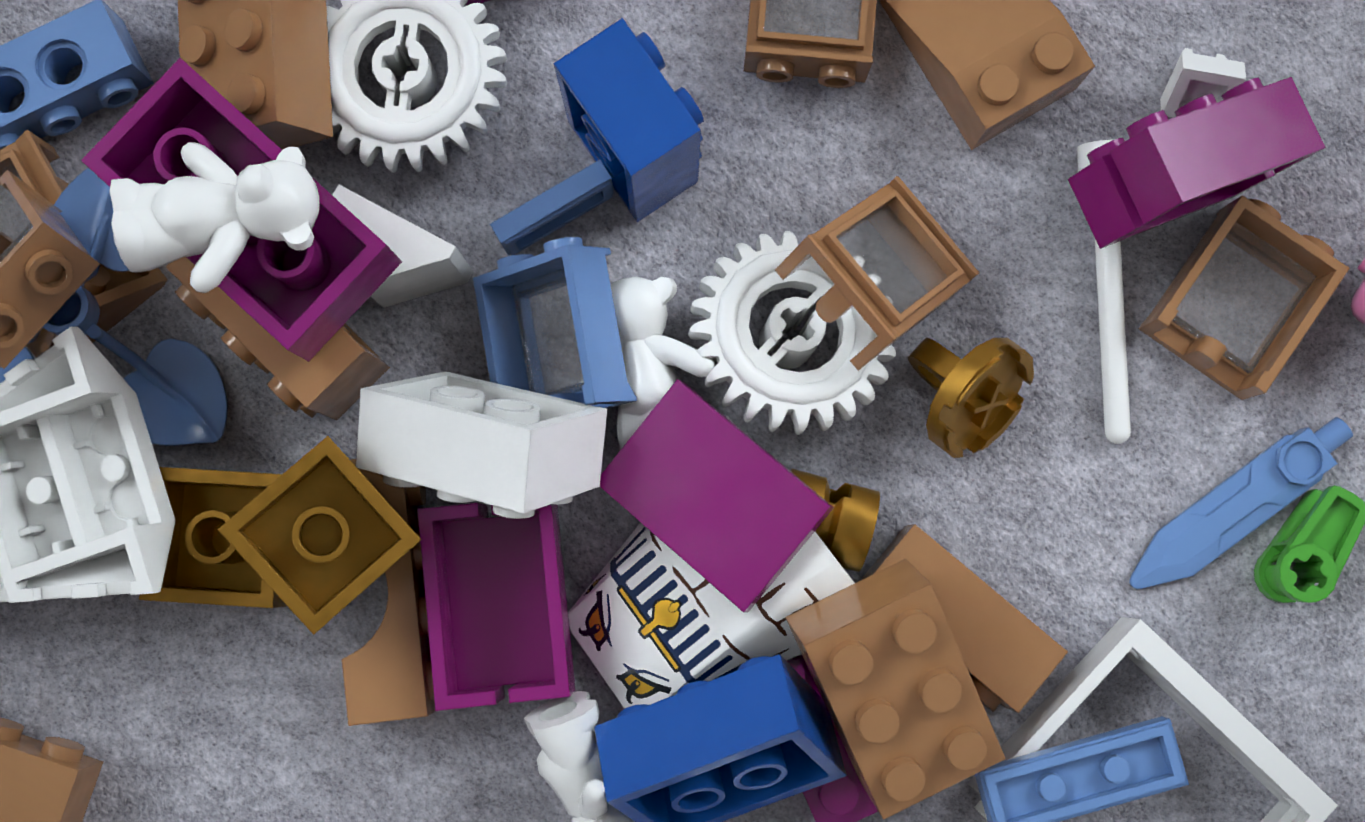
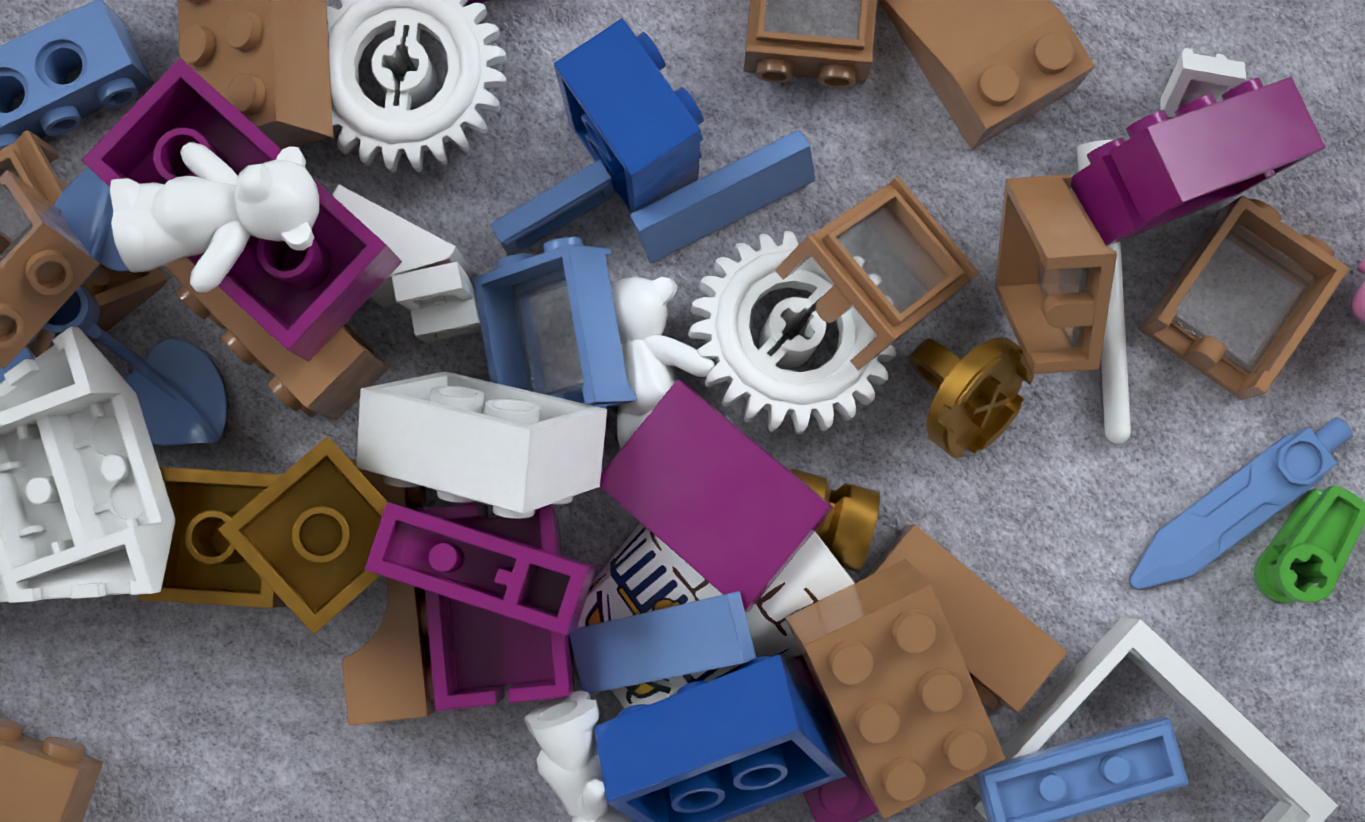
none -> magenta slope [364,502,596,636]
none -> white slope [391,262,482,343]
none -> medium blue tile [569,591,756,694]
none -> medium blue tile [630,130,816,264]
none -> medium nougat window [995,174,1117,374]

